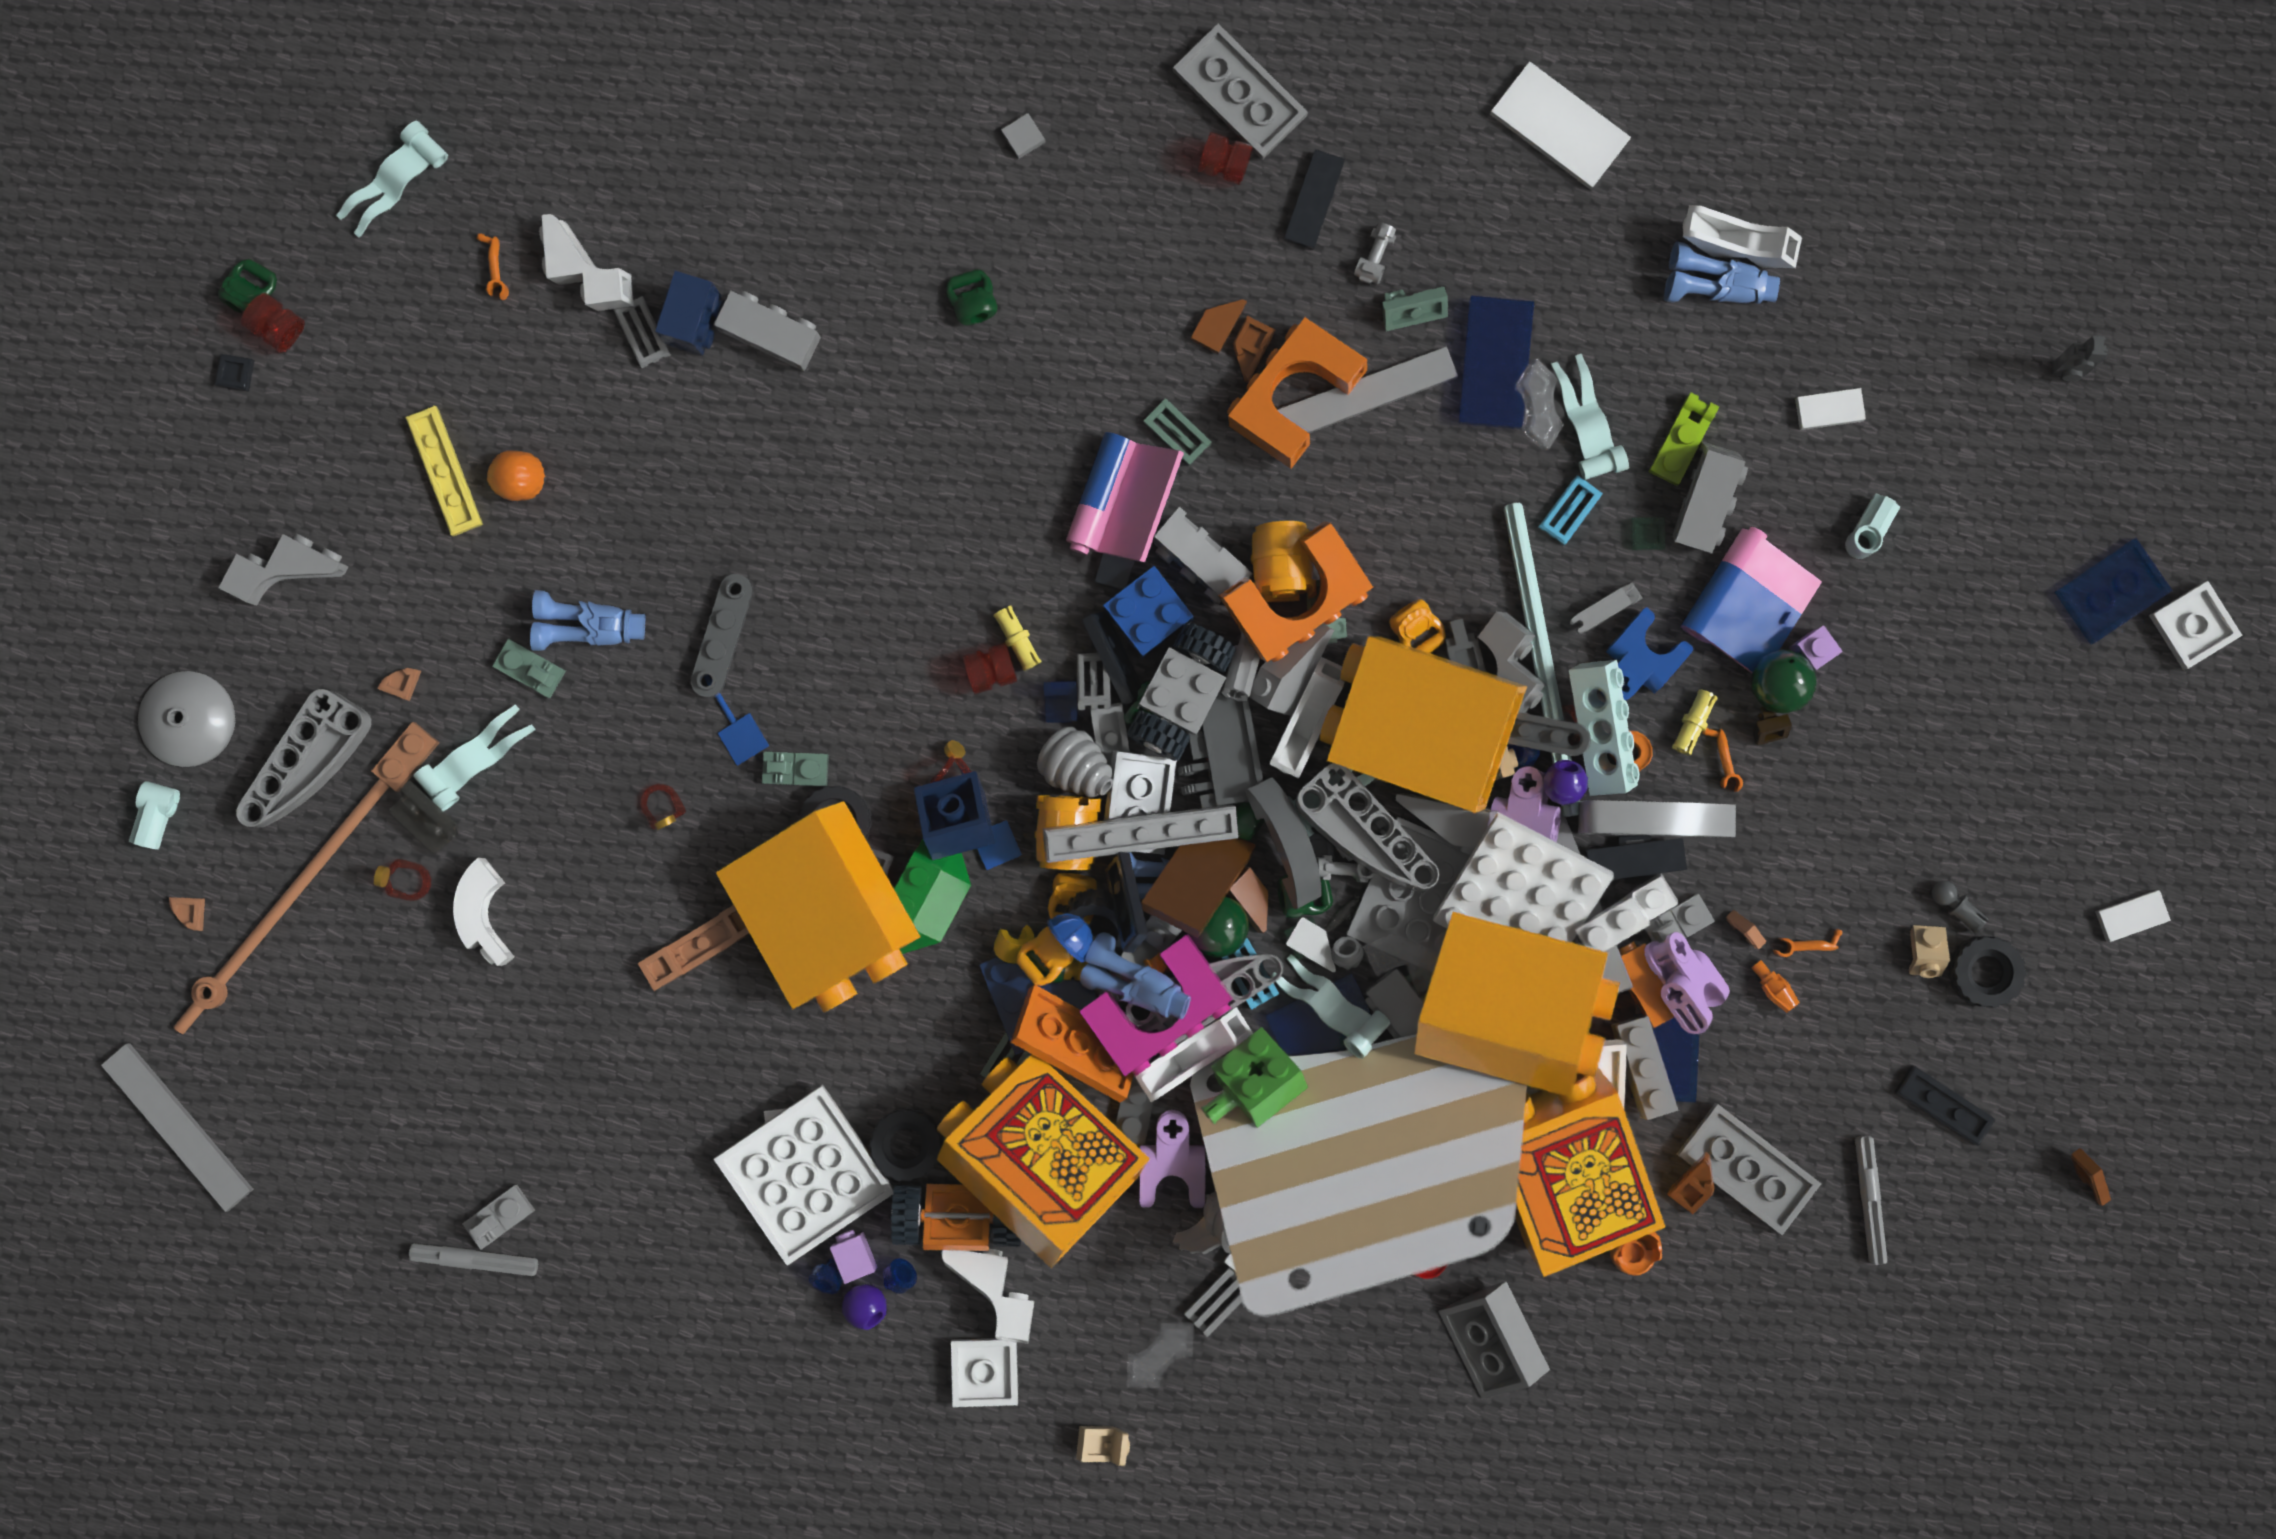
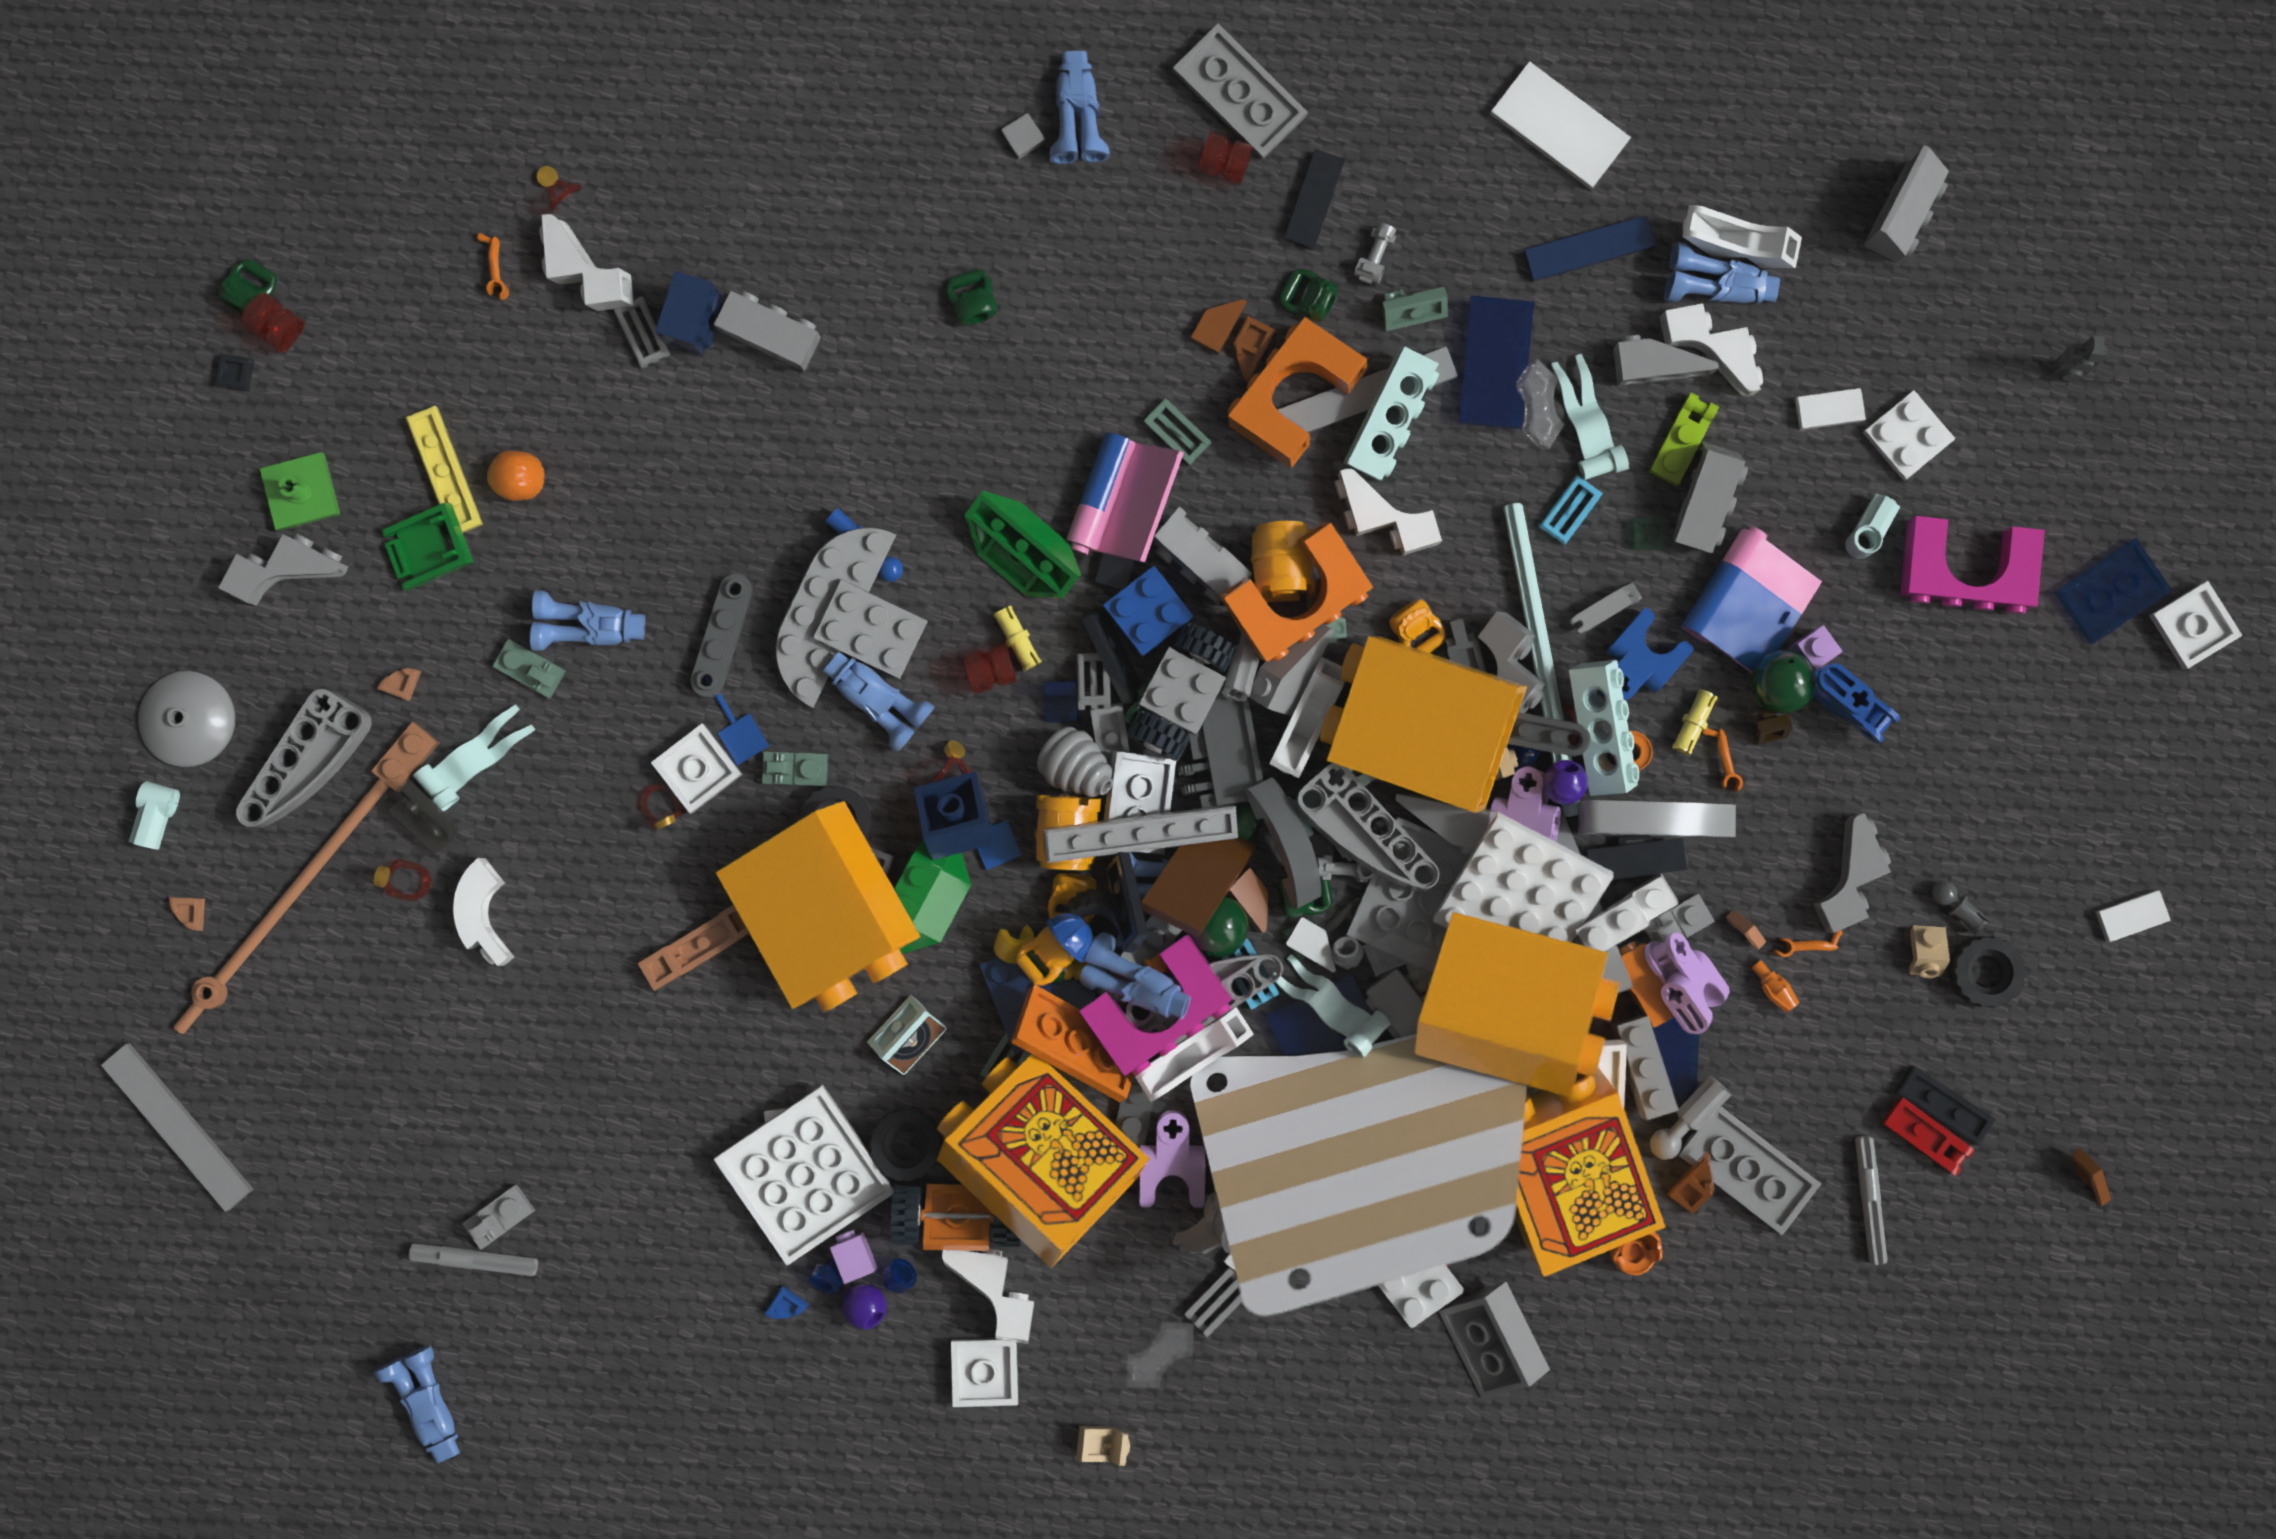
light aqua flag [336,121,448,238] -> none
bright green brick [1201,1027,1308,1128] -> none
none -> bright green tile [260,452,340,531]
none -> medium blue piece [373,1345,460,1464]
none -> green container [381,502,474,591]
none -> piece [537,166,583,214]
none -> white plate [651,724,743,814]
none -> blue tile [764,1286,810,1319]
none -> light grey plate [776,527,928,708]
none -> medium blue piece [823,652,935,754]
none -> blue pin [825,508,903,582]
none -> light aqua panel [867,995,947,1075]
none -> green wedge [964,491,1081,599]
none -> medium blue piece [1049,51,1110,164]
none -> dark green piece [1278,269,1338,322]
none -> white arch [1335,469,1442,556]
none -> light aqua brick [1343,346,1439,480]
none -> white plate [1378,1265,1464,1329]
none -> dark blue tile [1524,215,1656,282]
none -> light grey slope [1613,335,1719,386]
none -> light grey piece [1650,1076,1732,1160]
none -> white arch [1660,303,1763,397]
none -> blue piece [1813,663,1901,745]
none -> light grey arch [1813,813,1891,933]
none -> light grey slope [1863,145,1949,263]
none -> white plate [1863,390,1955,481]
none -> red plate [1881,1097,1975,1177]
none -> dark pink arch [1900,516,2045,614]

